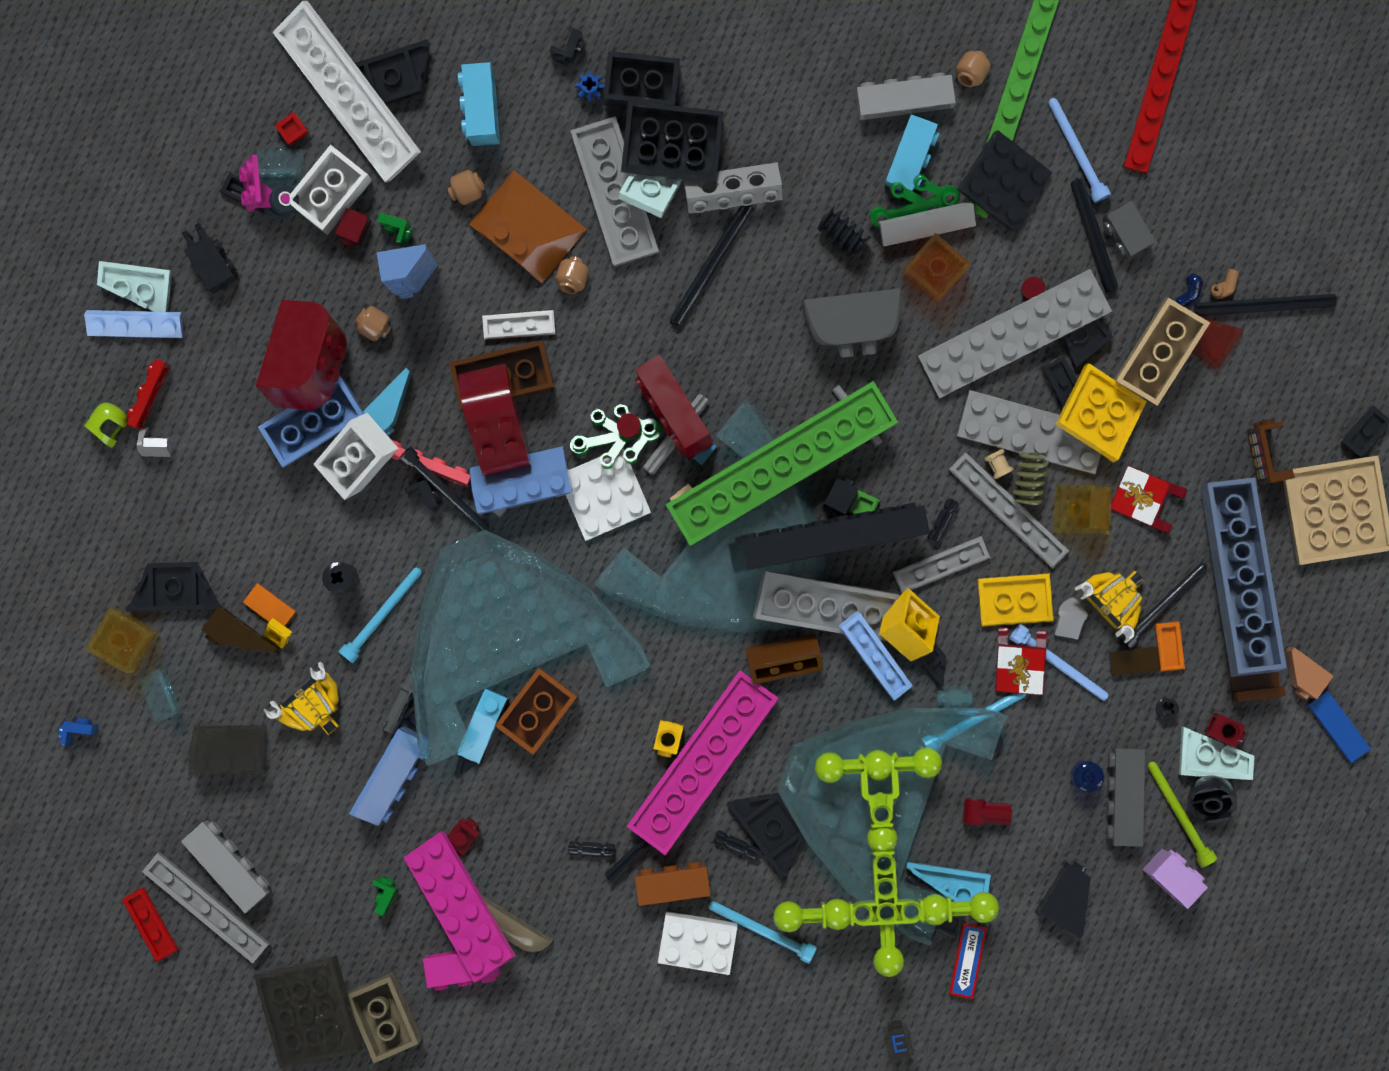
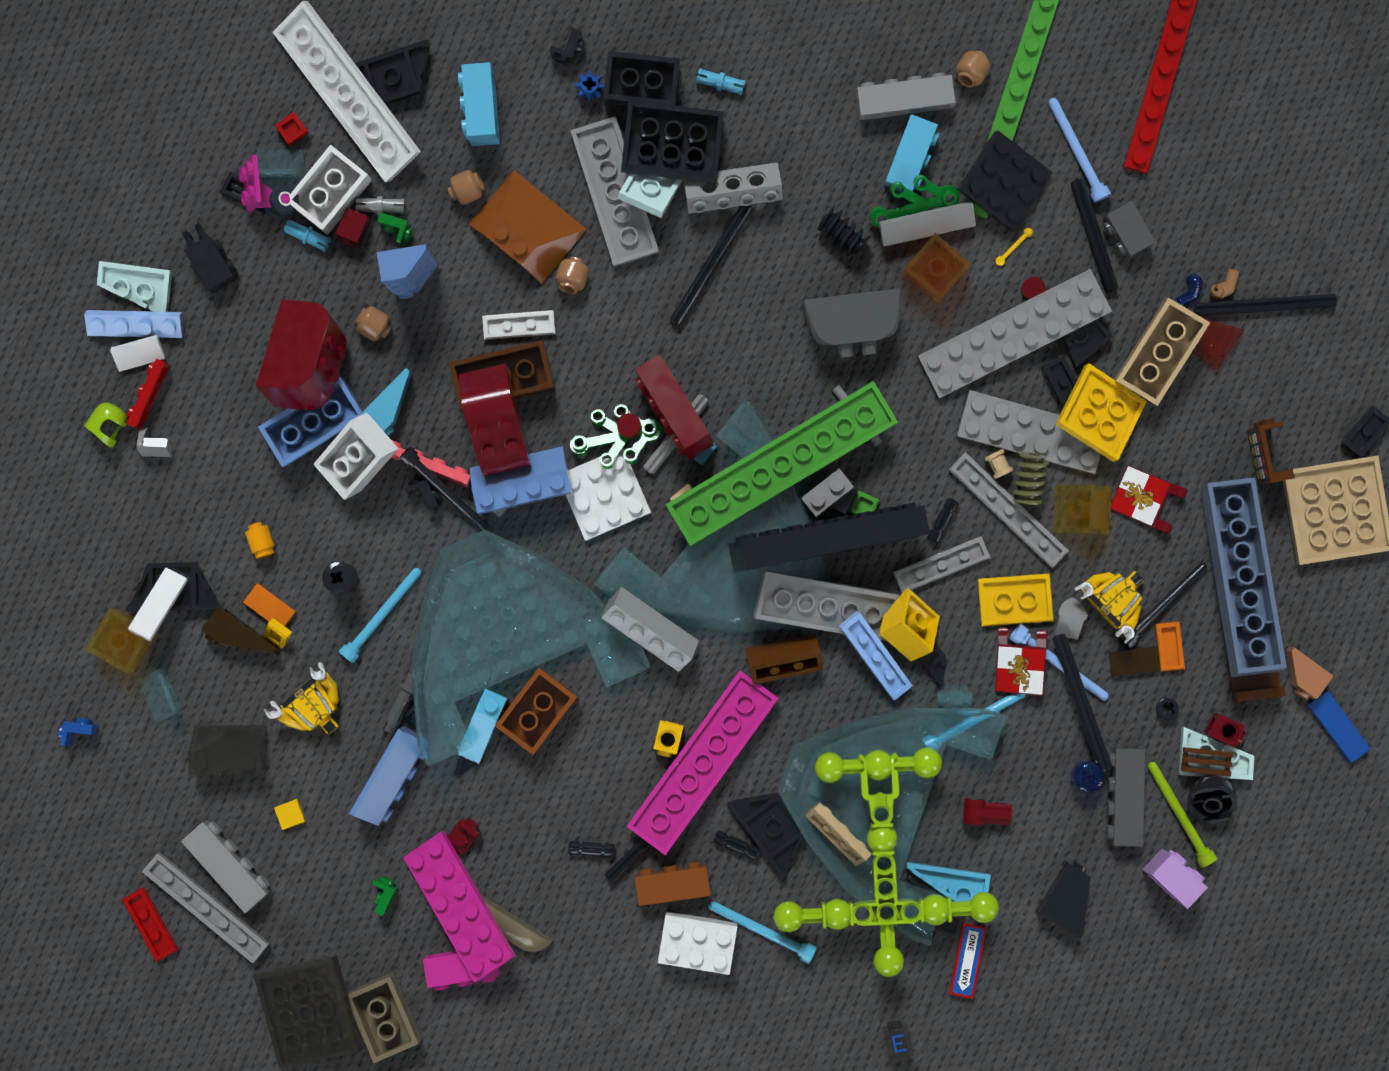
none -> white tile [110,335,165,372]
none -> white tile [128,568,188,642]
none -> light orange brick [245,522,275,559]
none -> yellow tile [274,799,306,830]
none -> medium azure axle [284,220,332,252]
none -> light grey pin [356,196,405,215]
none -> light grey brick [601,587,699,672]
none -> medium azure pin [696,68,746,95]
none -> light grey plate [801,469,854,518]
none -> tan plate [805,803,871,867]
none -> yellow hinge [995,228,1033,266]
none -> black axle [1052,634,1112,772]
none -> reddish brown tile [1181,747,1233,776]

